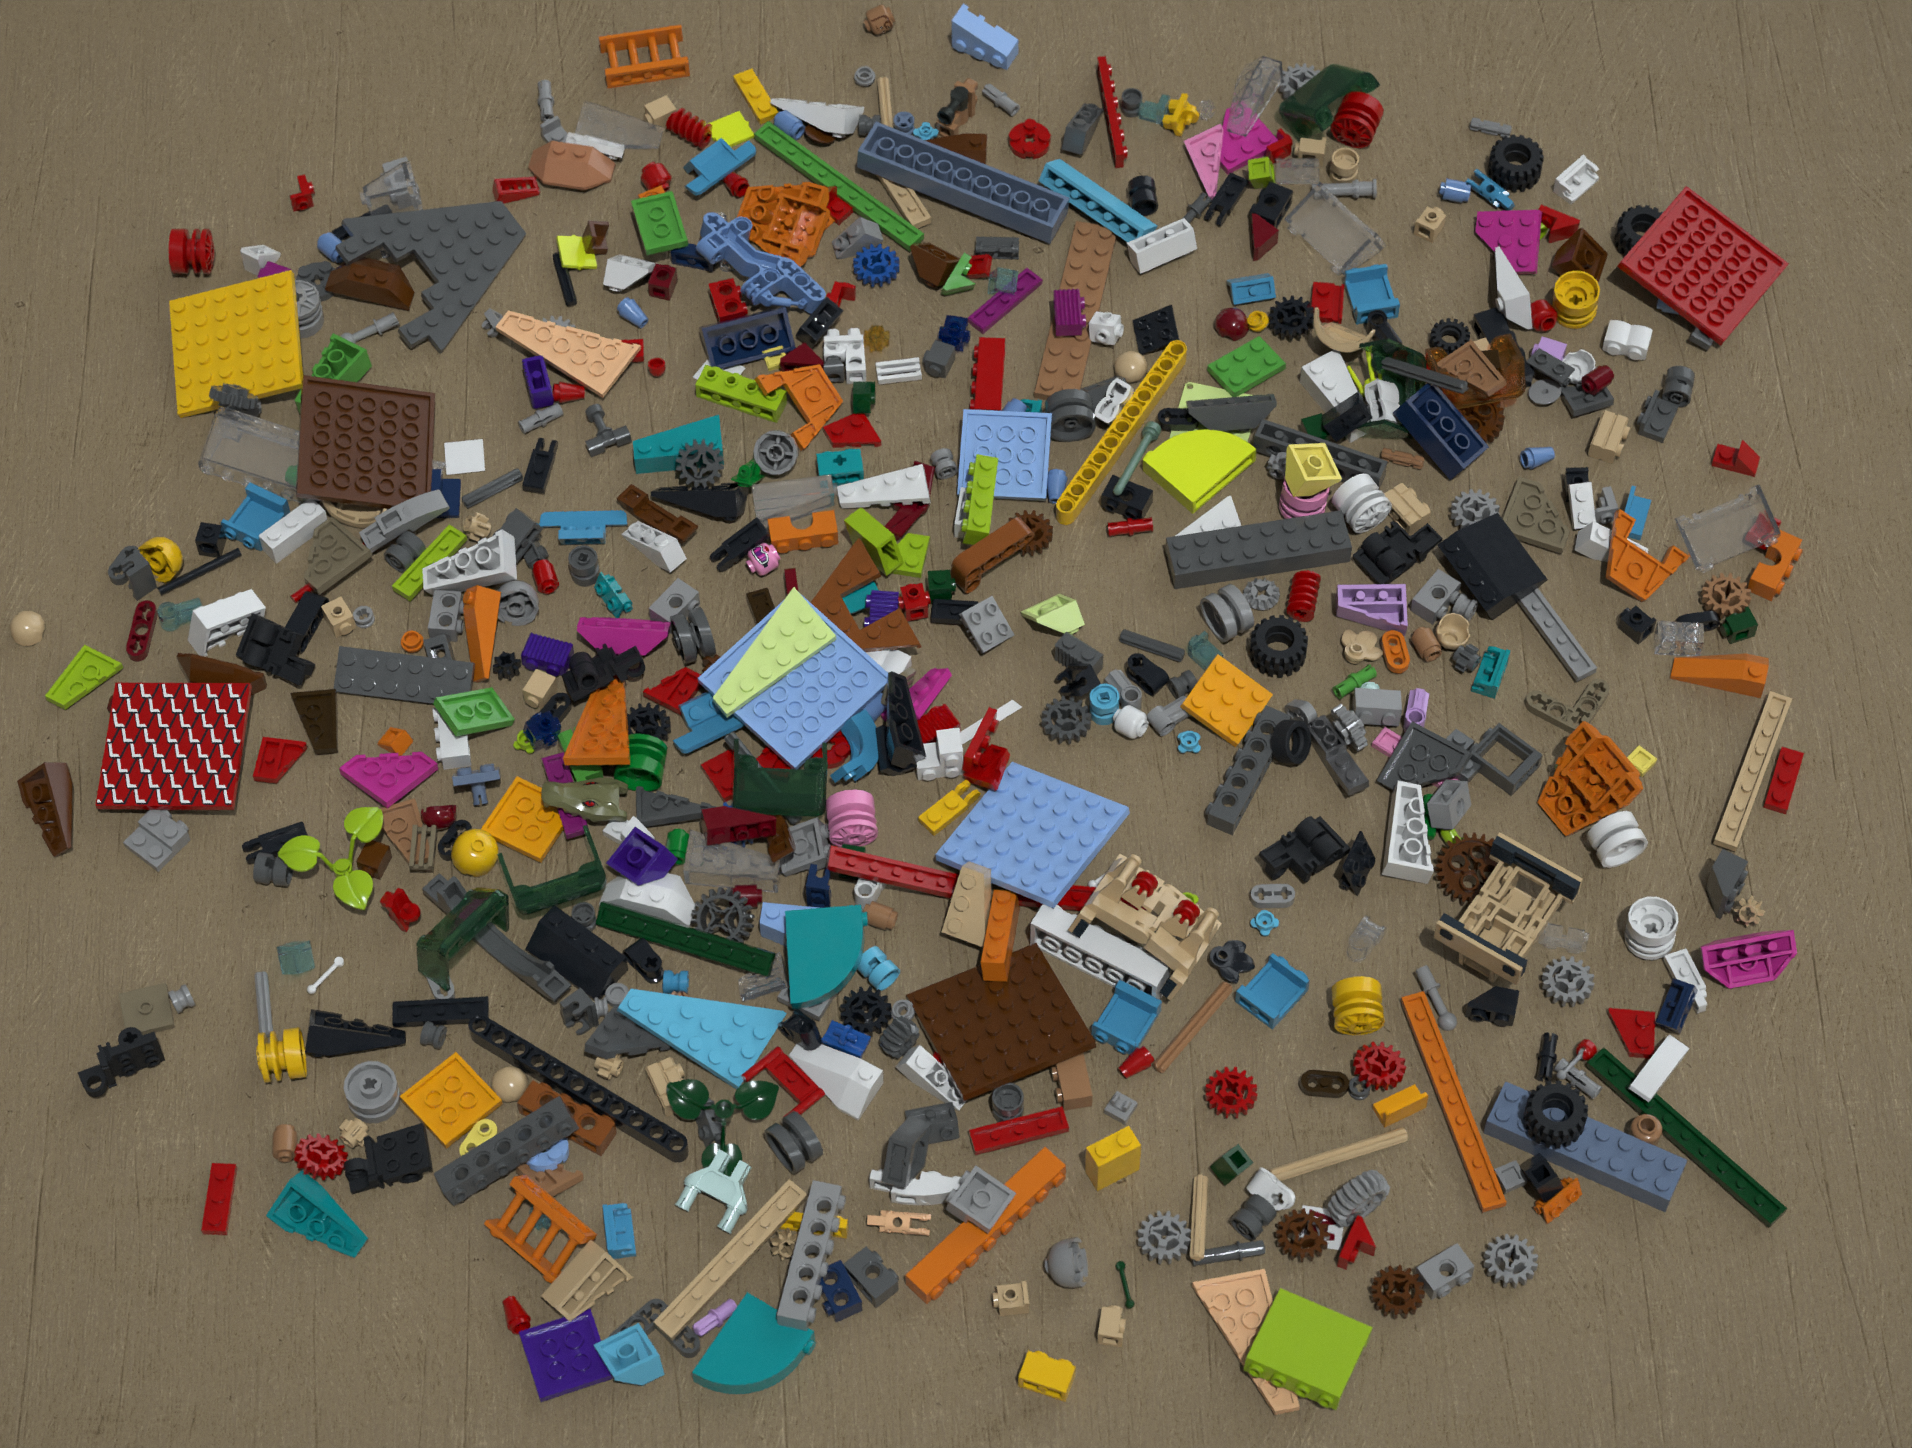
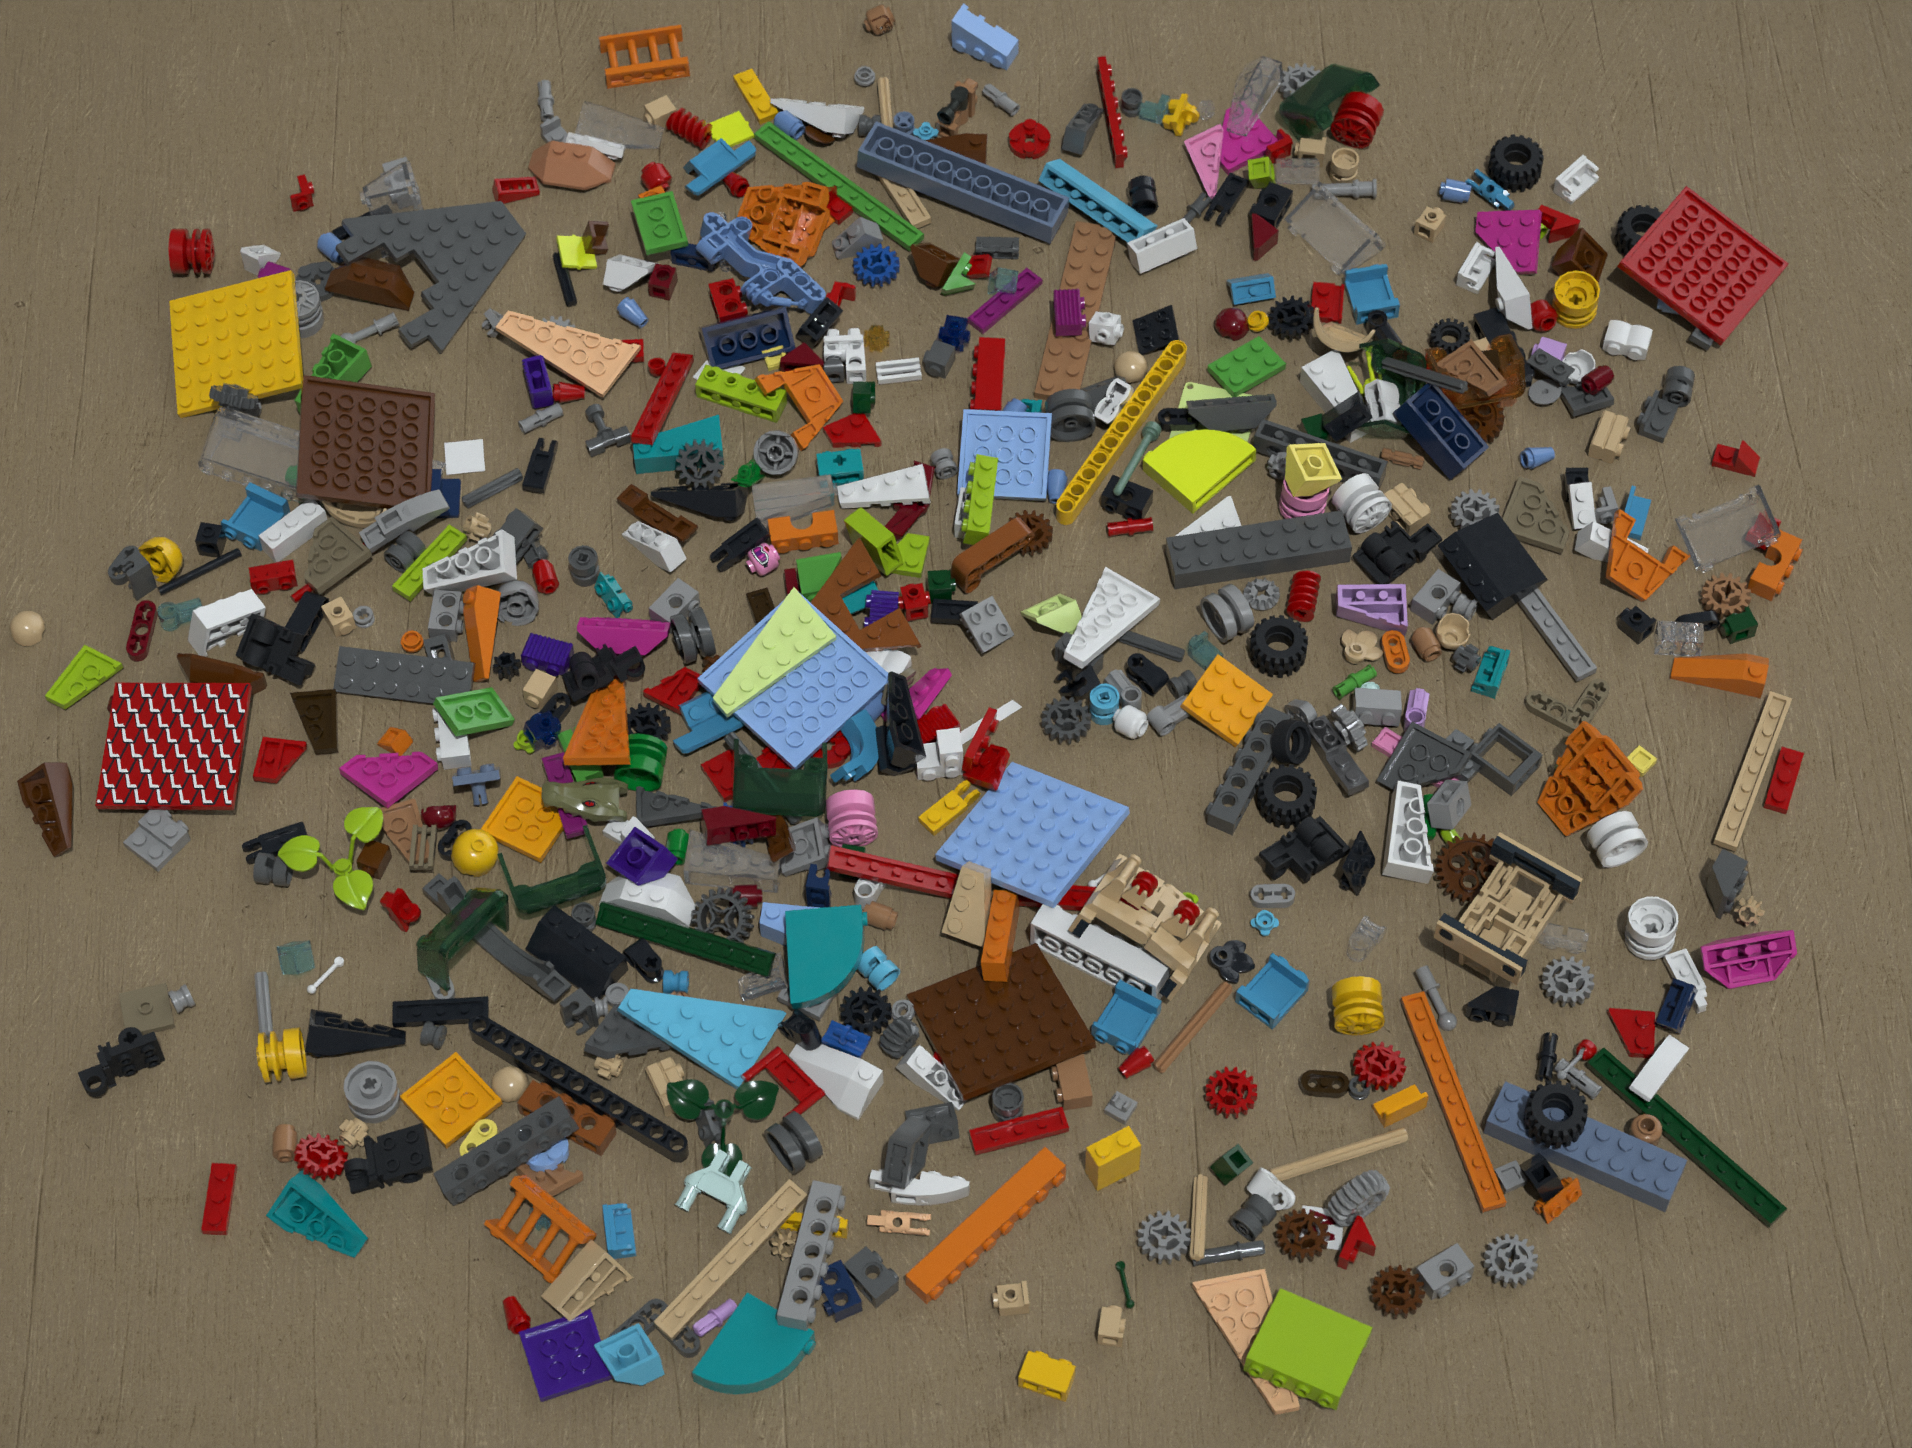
dark azure plate [539,510,628,545] -> none
light grey plate [945,1166,1016,1233] -> none
light grey cylinder [1045,1237,1088,1288] -> none
medium azure plate [1178,731,1201,753] -> none
light grey axle [1470,117,1512,137] -> none
none -> red bracket [249,559,298,594]
none -> red tile [631,352,694,445]
none -> bright green slope [796,552,842,602]
none -> white wing [1063,567,1160,669]
none -> black tyre [1257,764,1317,828]
none -> white hinge [1456,242,1496,294]

